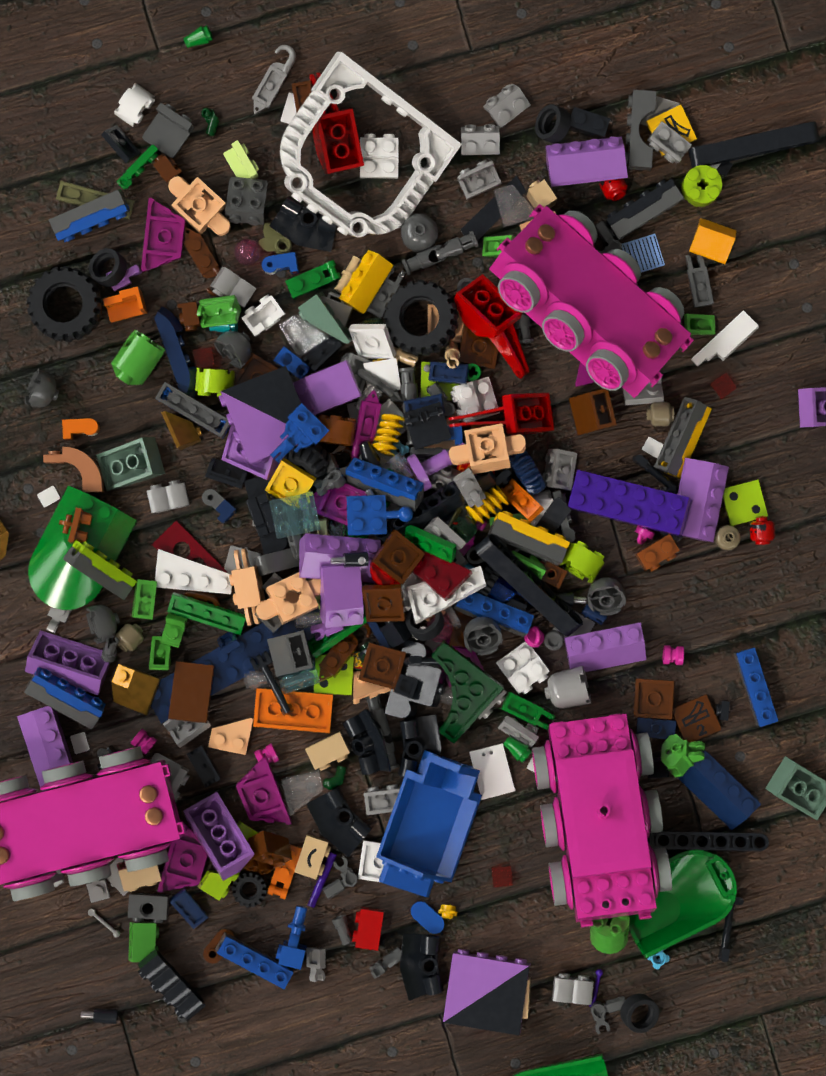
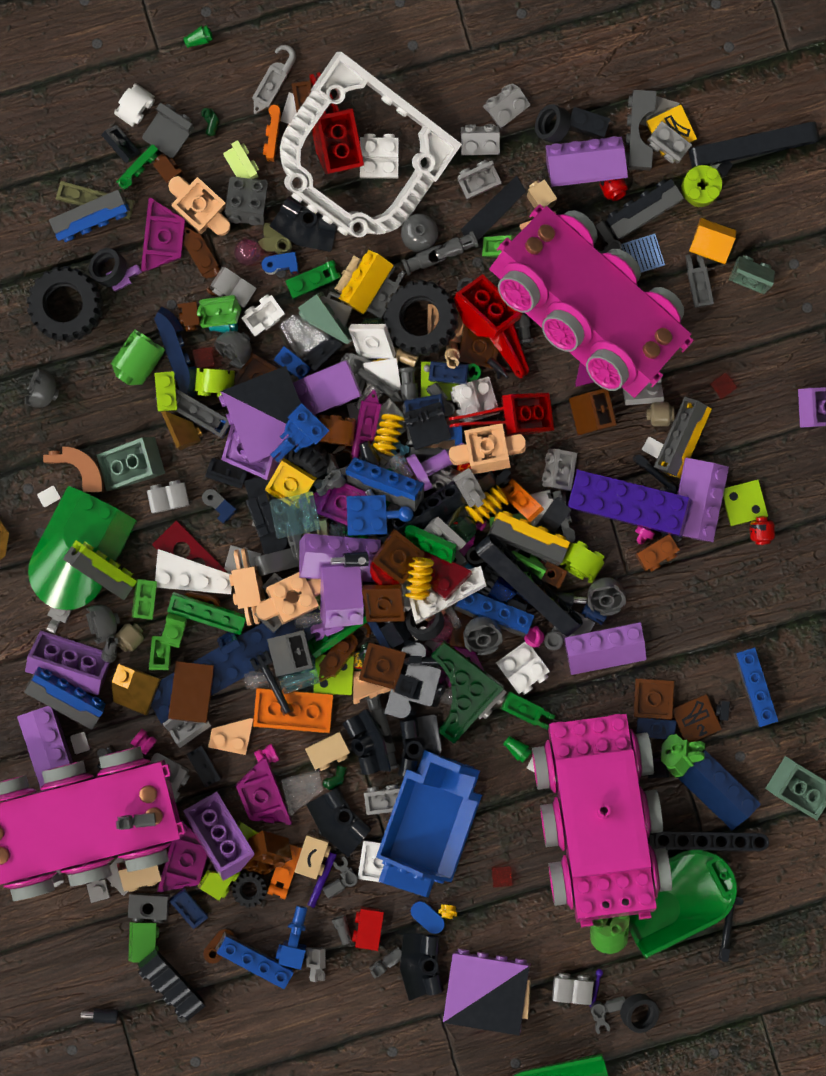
dark orange hips [59,507,93,544] -> none
orange leg [62,418,100,440] -> none
light grey hinge [88,908,120,937] -> none
orange panel [103,286,147,323] -> none
white container [469,743,516,800] -> none
clear wing [493,185,534,227] -> none
light grey hinge [498,716,539,749] -> none
dark blue gear [509,450,546,496] -> none
light grey cylinder [544,666,591,709] -> none
medium azure plate [647,951,670,969] -> none
dark pink wheel [662,645,684,665] -> none
bright green slope [684,314,715,336] -> none
white piece [691,310,759,367] -> none
dark tan head [714,525,741,551] -> none
none -> dark grey bar [116,812,156,830]
none -> lime plate [155,371,178,412]
none -> orange plate [263,105,281,162]
none -> yellow piece [405,557,434,600]
none -> black bar [487,357,514,379]
none -> sand green slope [728,255,775,294]

